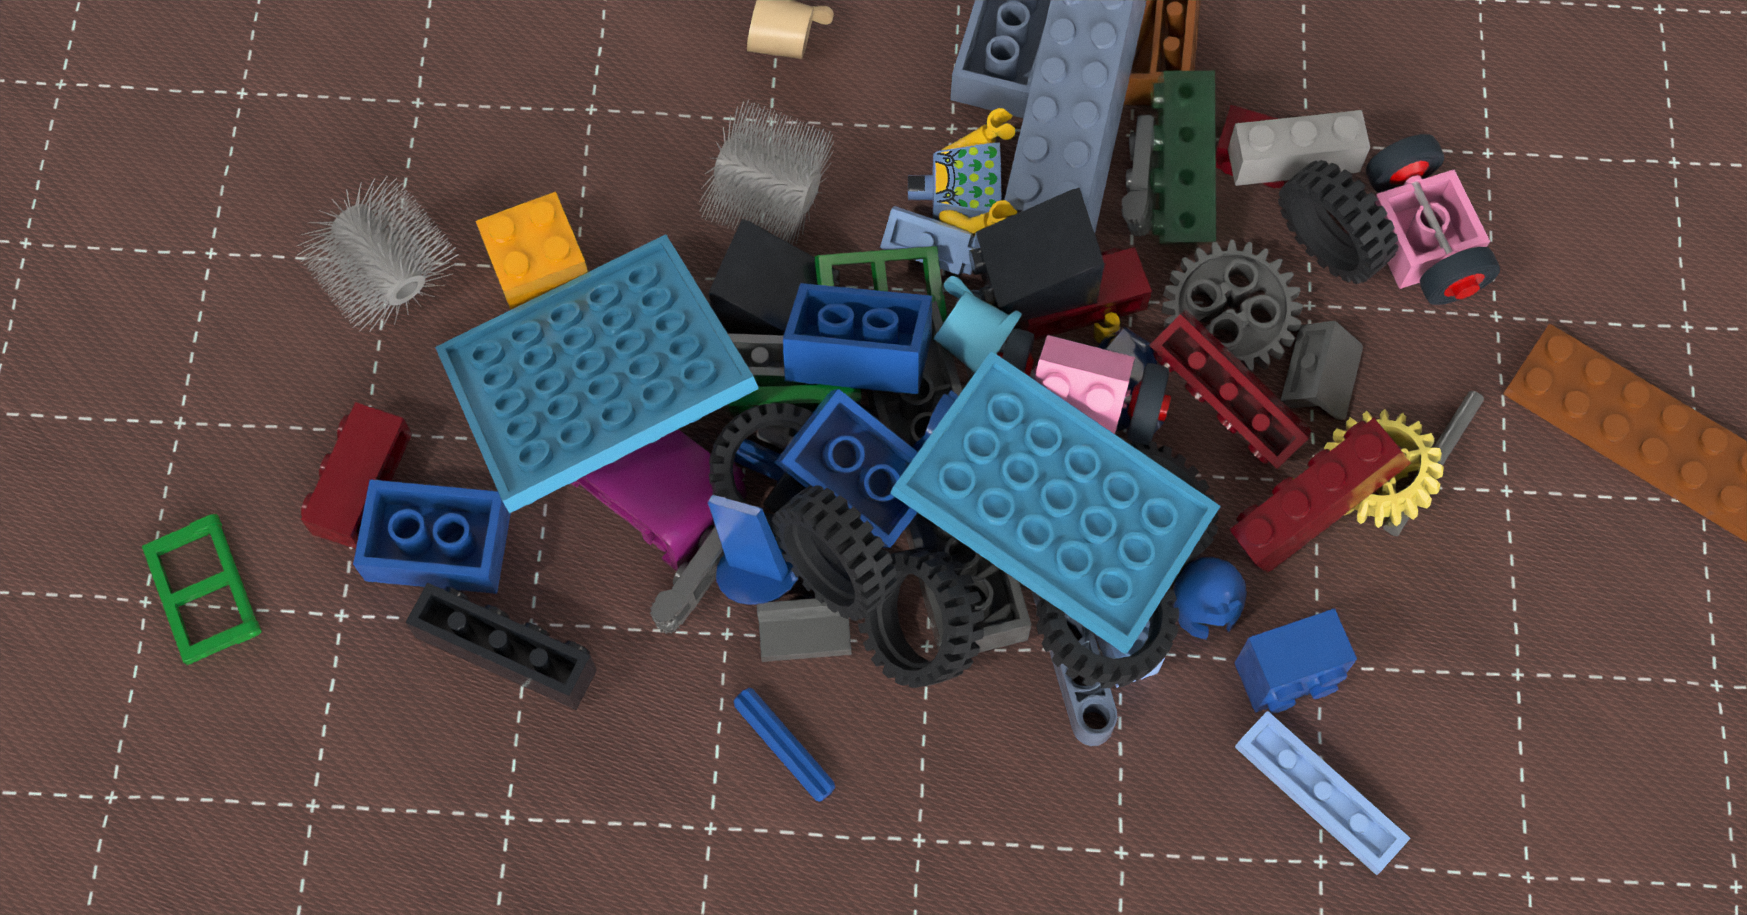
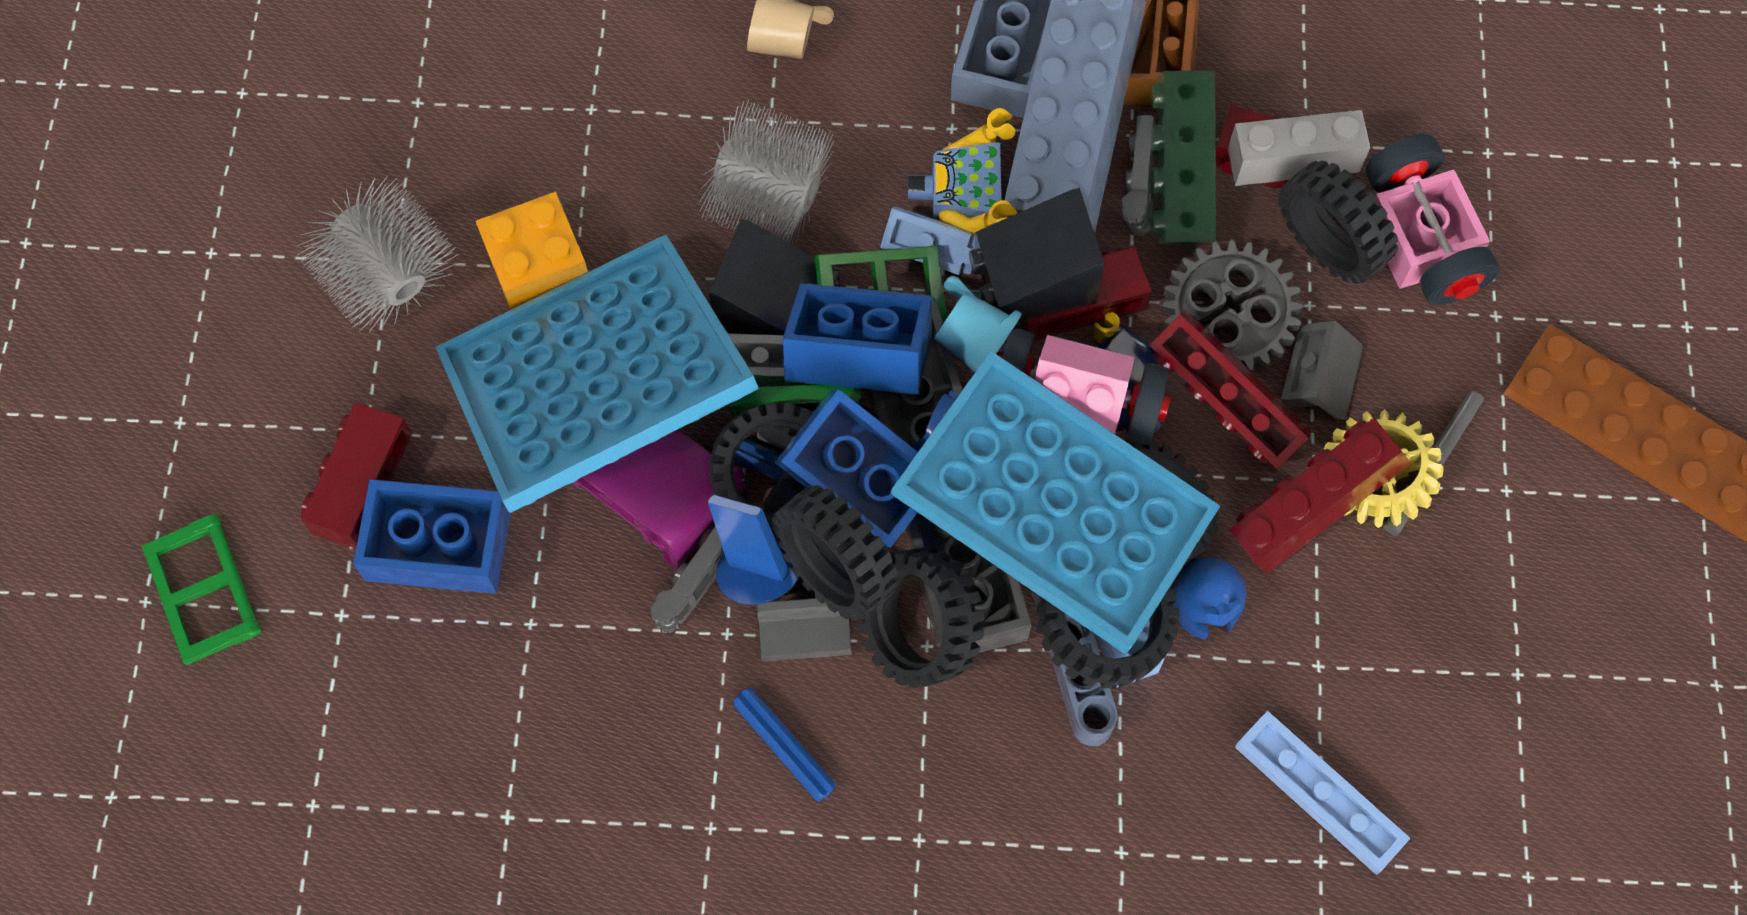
black brick [405,583,597,710] -> none
blue brick [1234,608,1357,714] -> none

